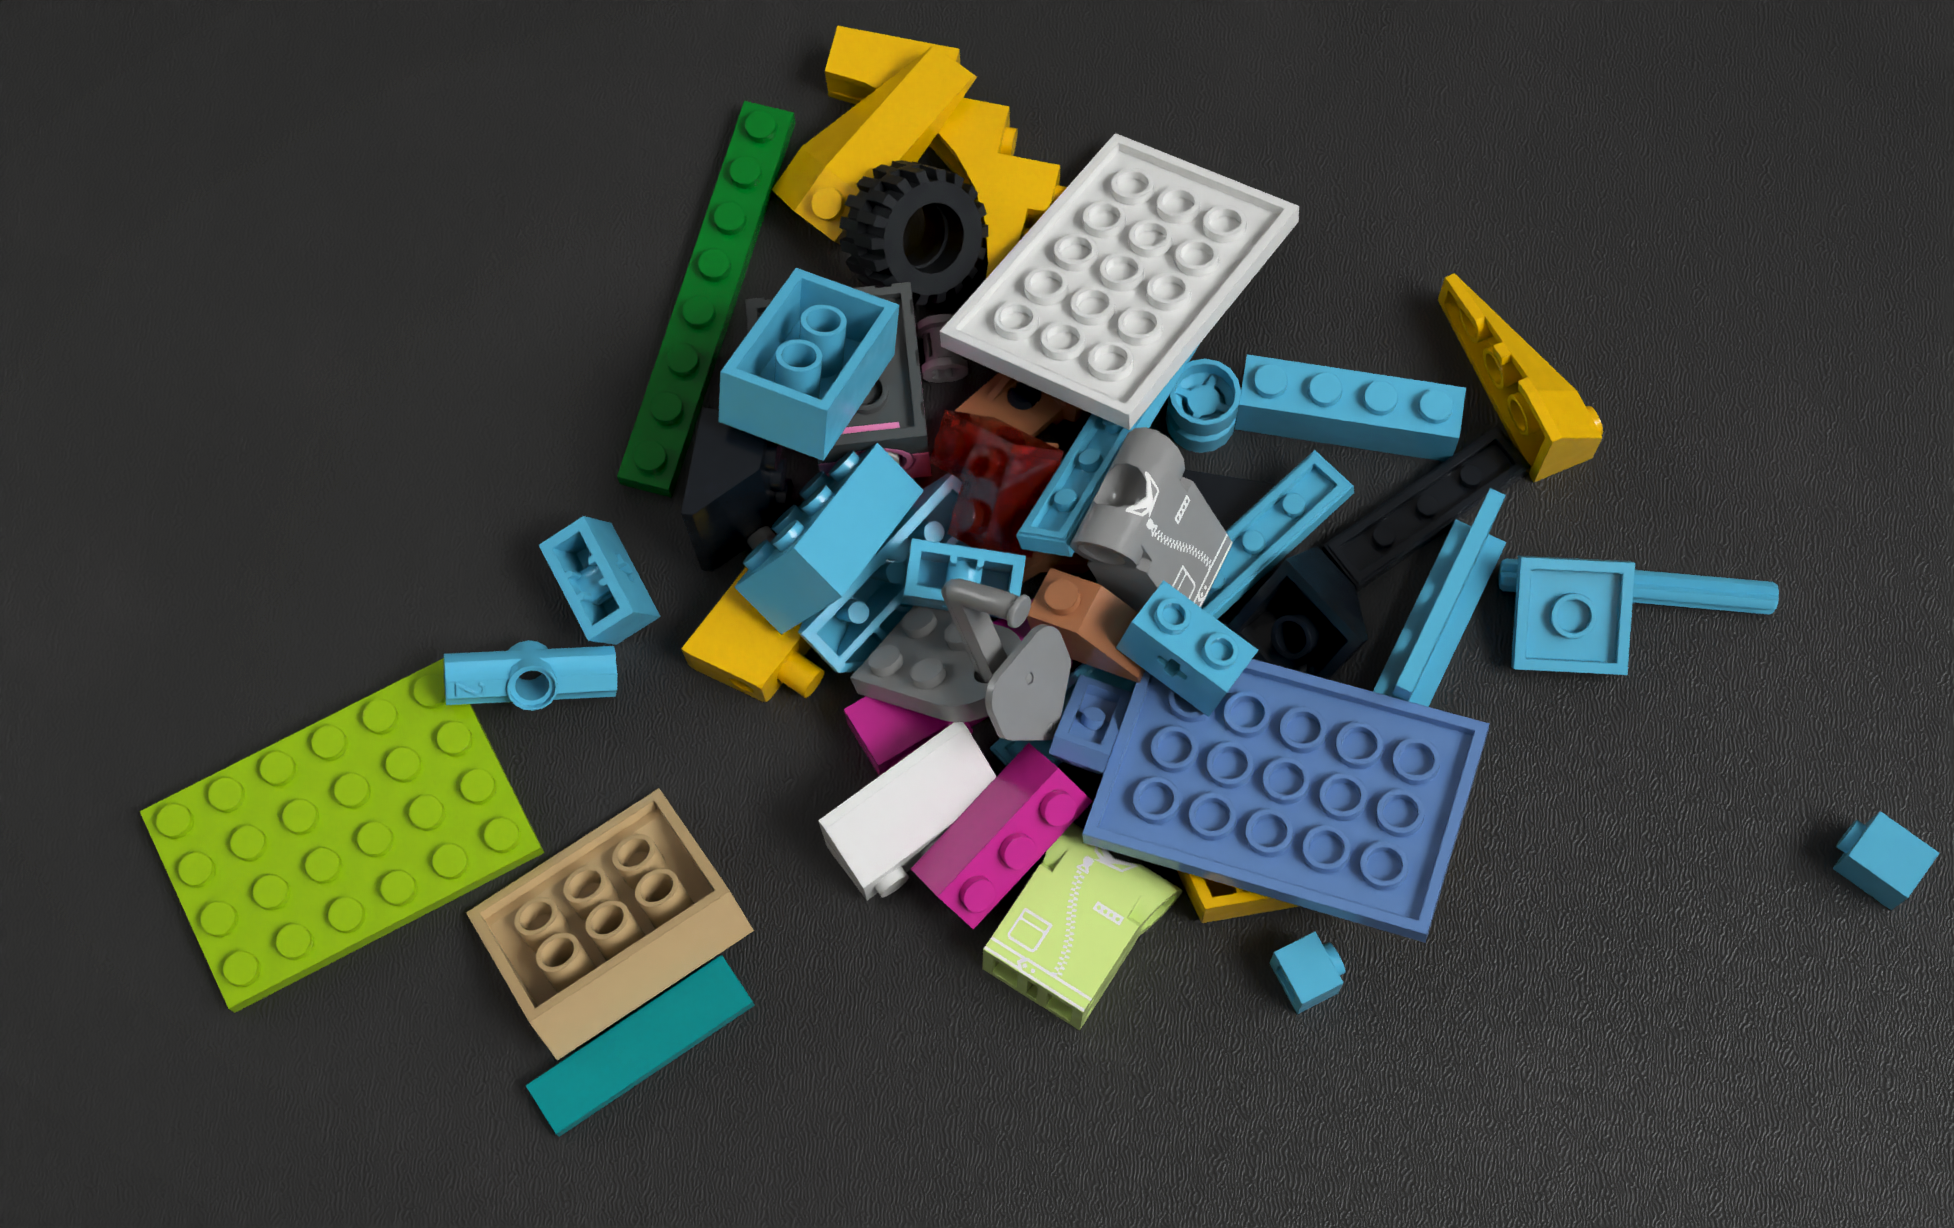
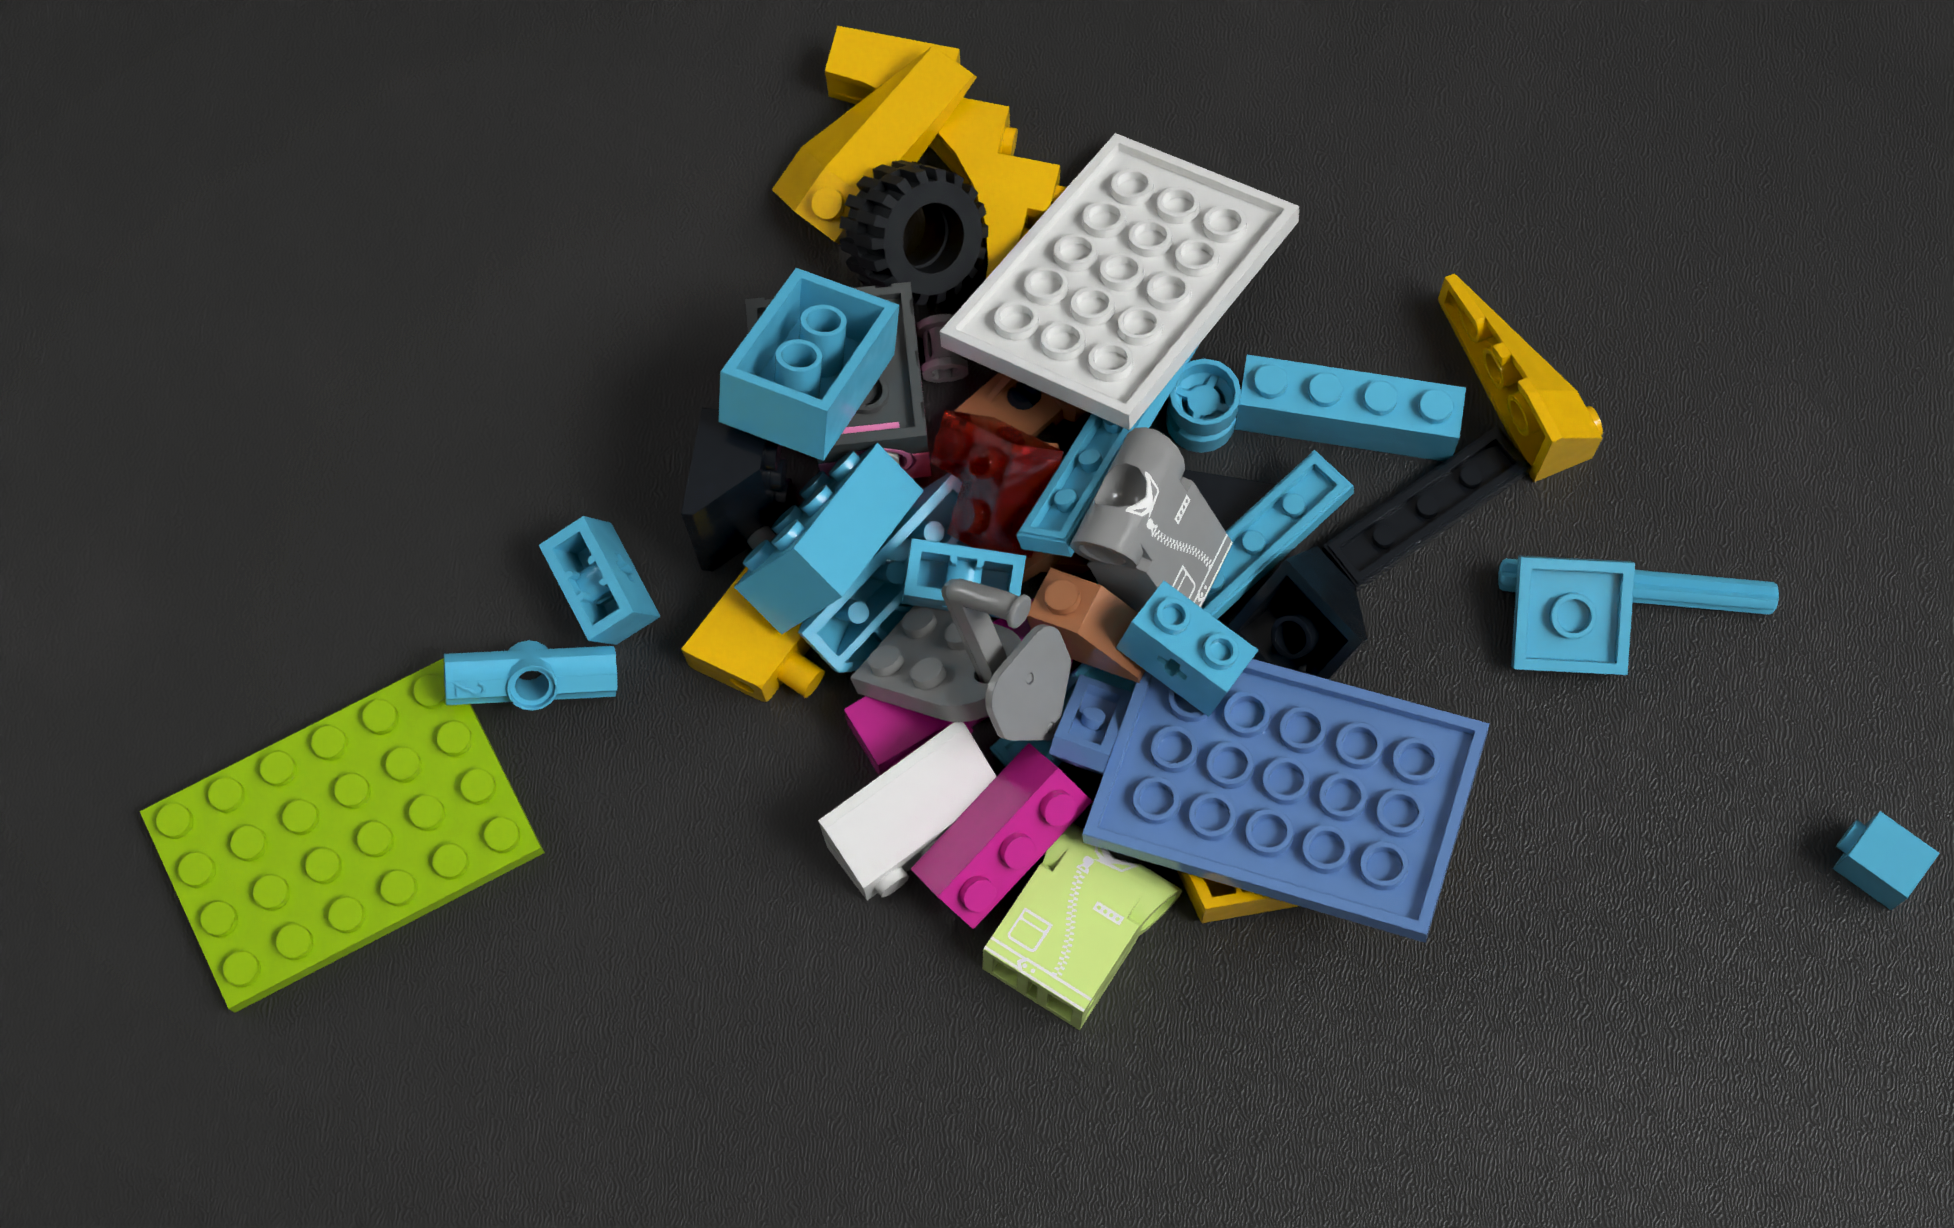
tan slope [466,788,754,1060] -> none
teal tile [526,955,755,1137] -> none
green plate [617,101,796,498] -> none
medium azure plate [1270,931,1346,1014] -> none
medium azure fence [1373,488,1506,707] -> none

